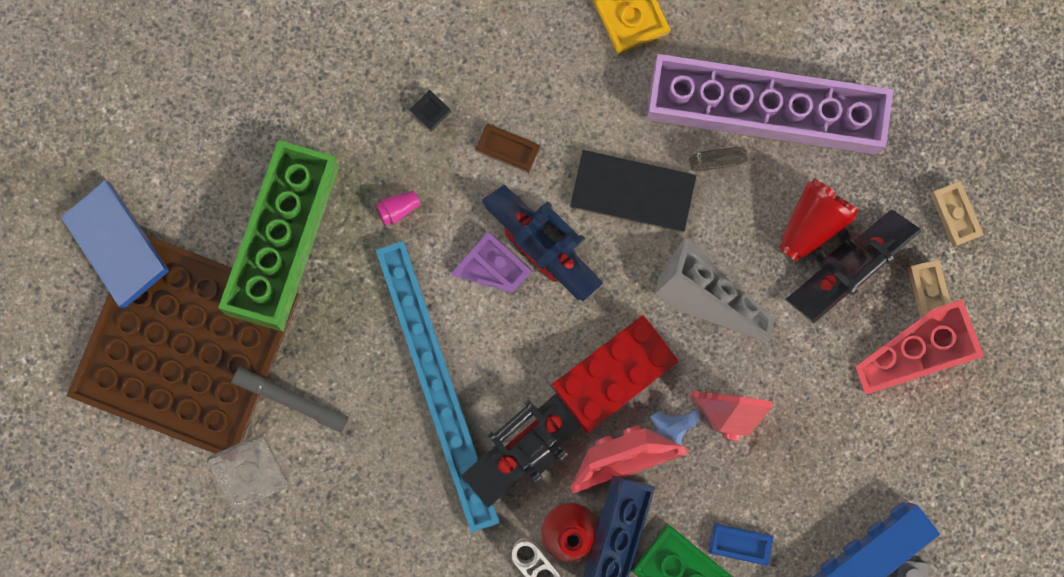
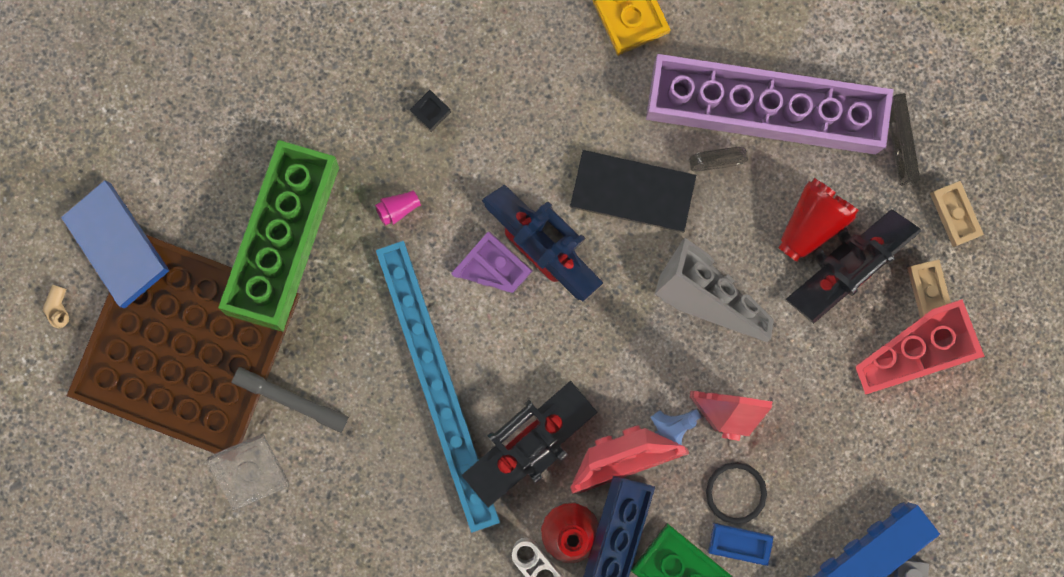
reddish brown tile [475,123,540,173] -> none
red plate [550,315,679,434] -> none
none -> tan arm [43,284,69,328]
none -> black piece [706,462,767,524]
none -> clear smoke tile [889,93,921,186]

